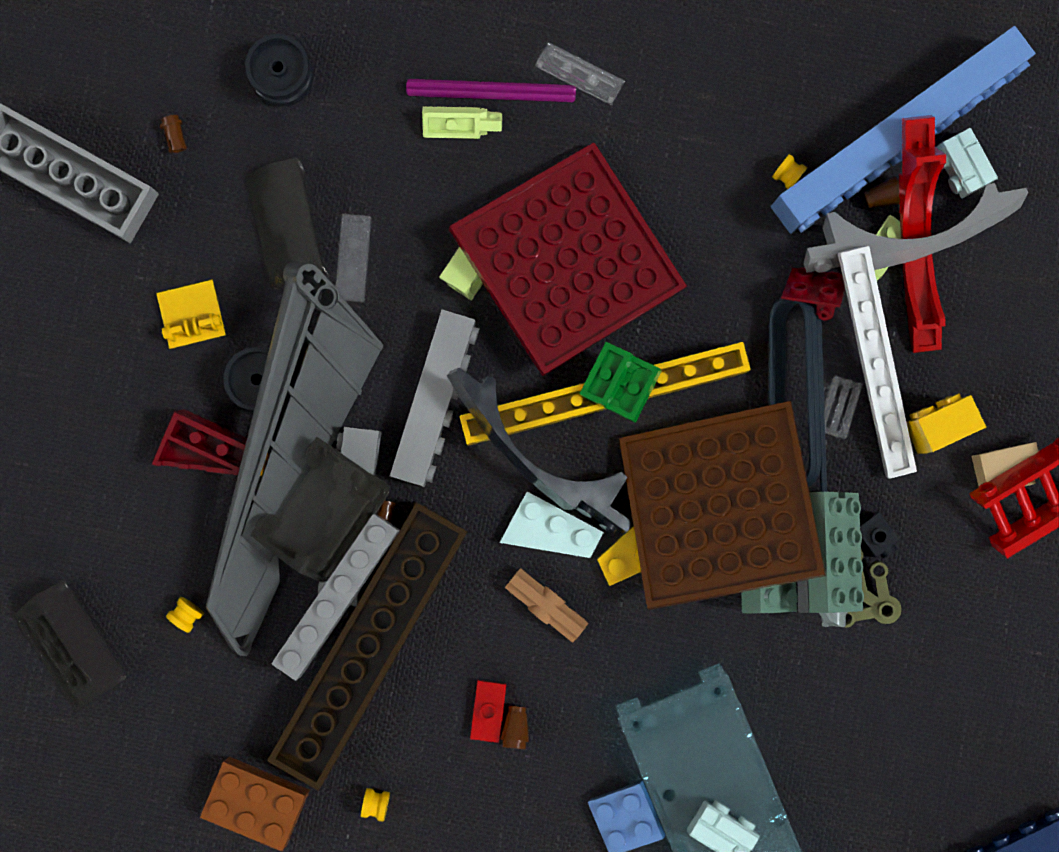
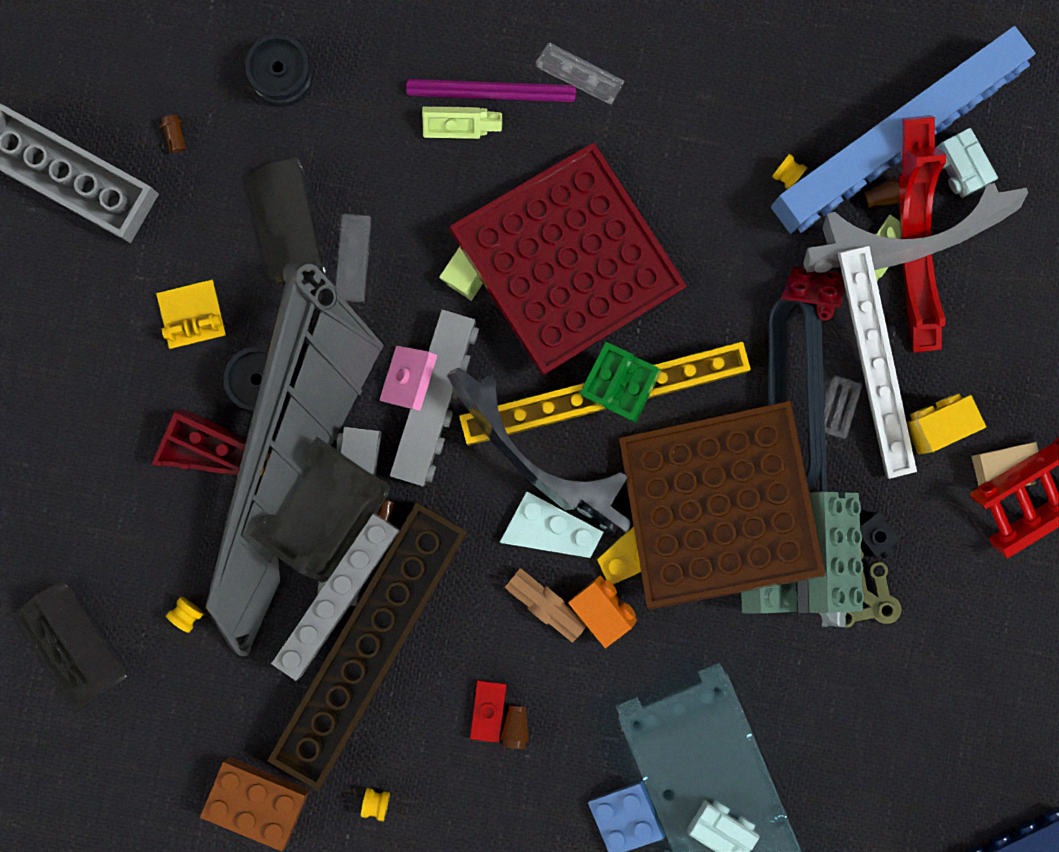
none -> bright pink plate [380,346,437,411]
none -> orange brick [568,575,637,649]

